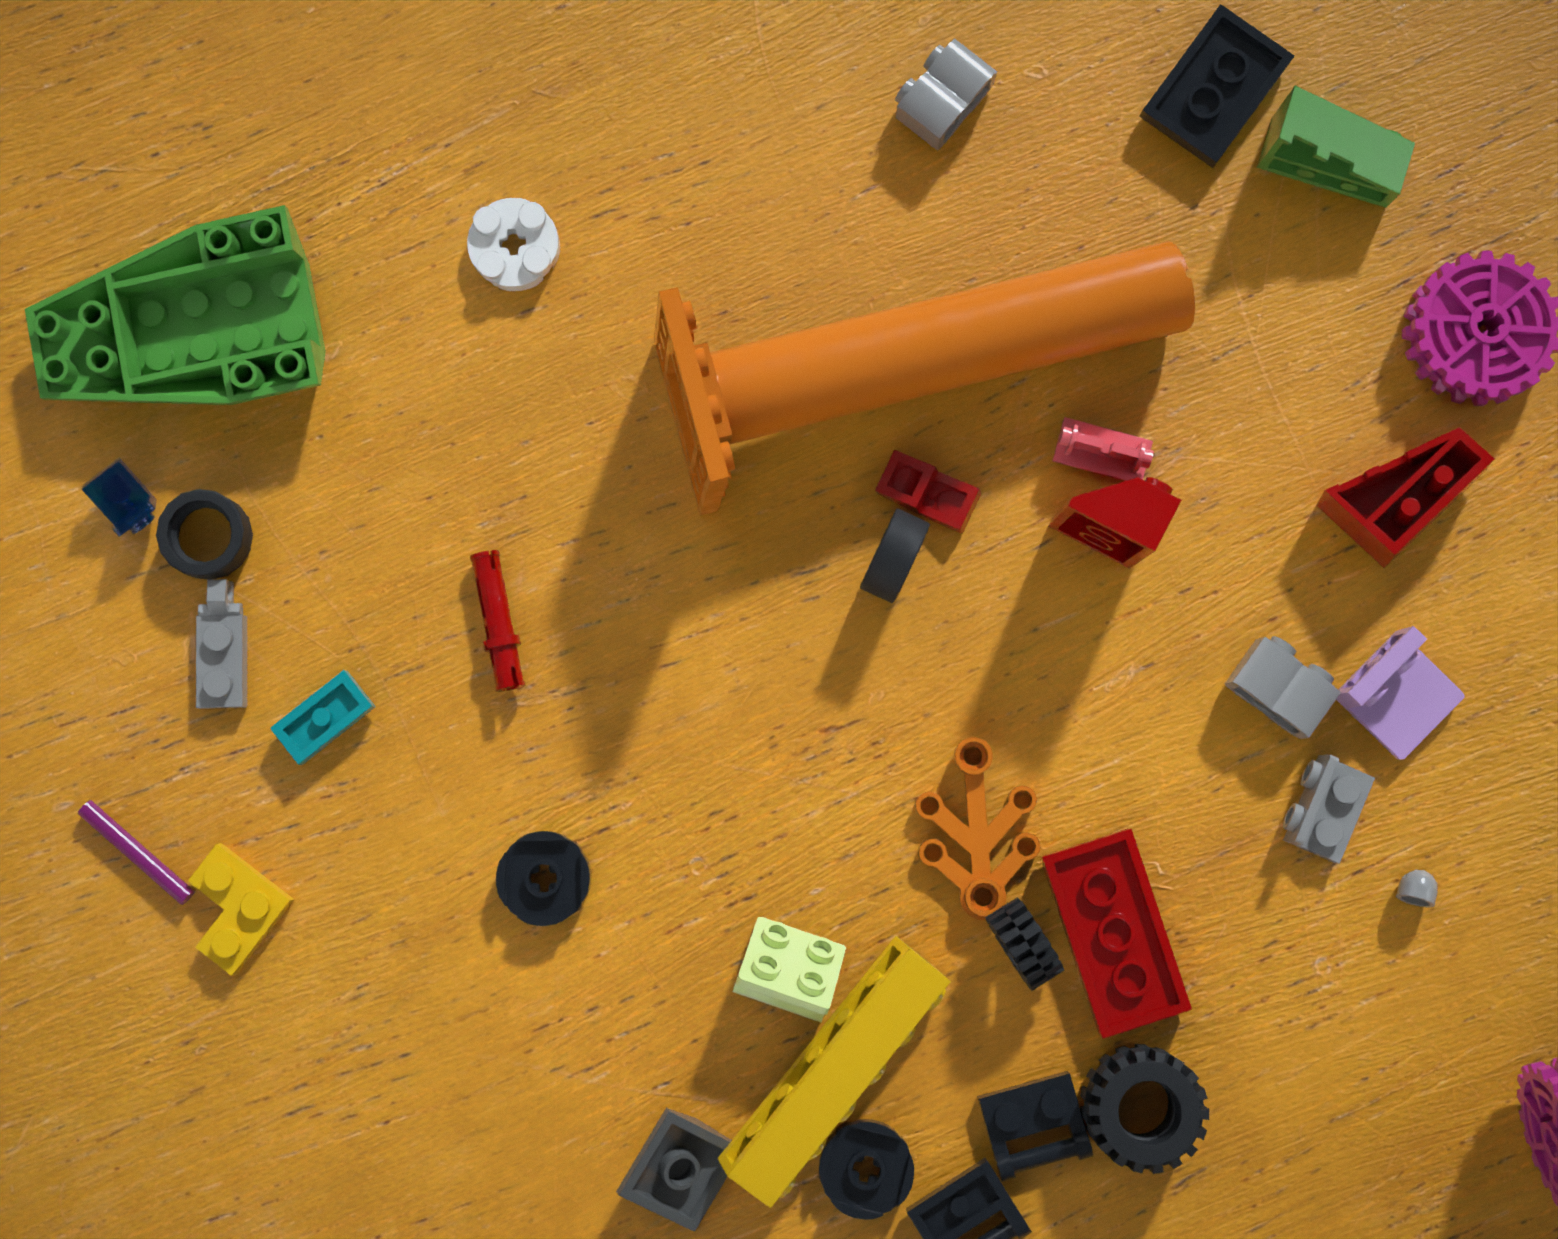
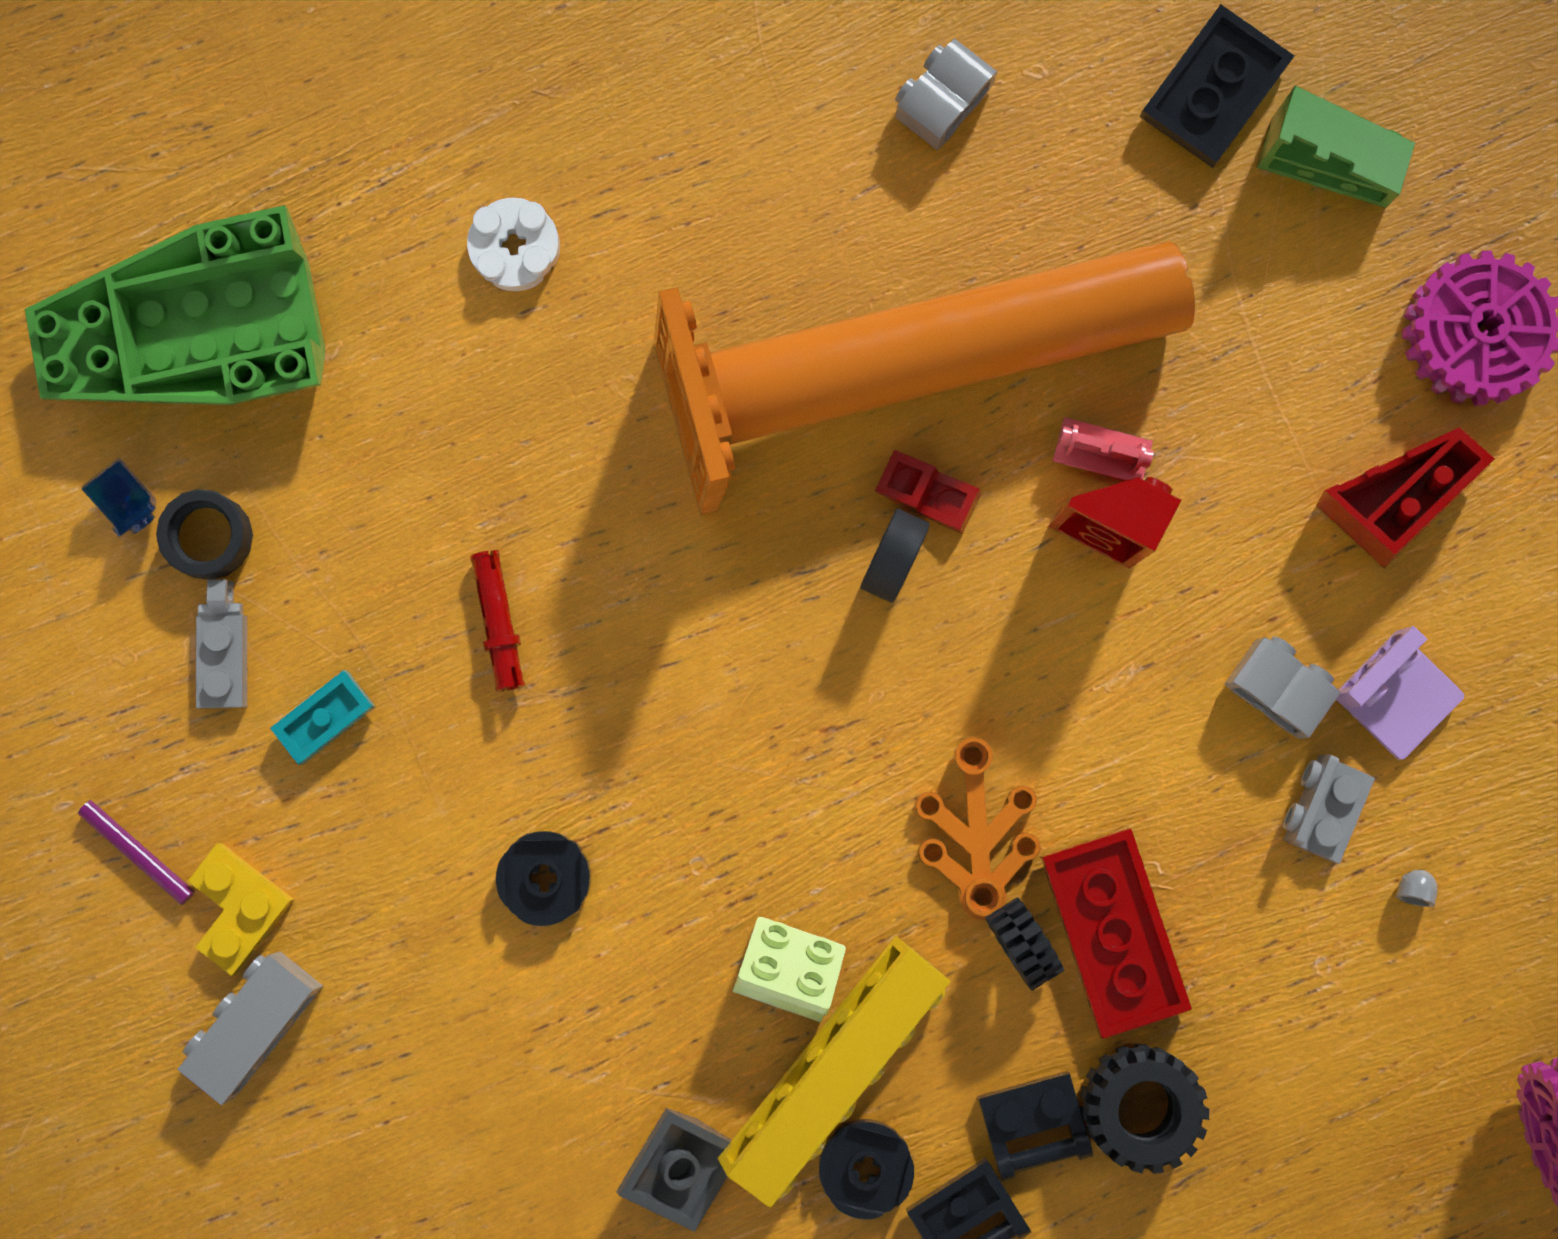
none -> light grey brick [177,951,323,1105]

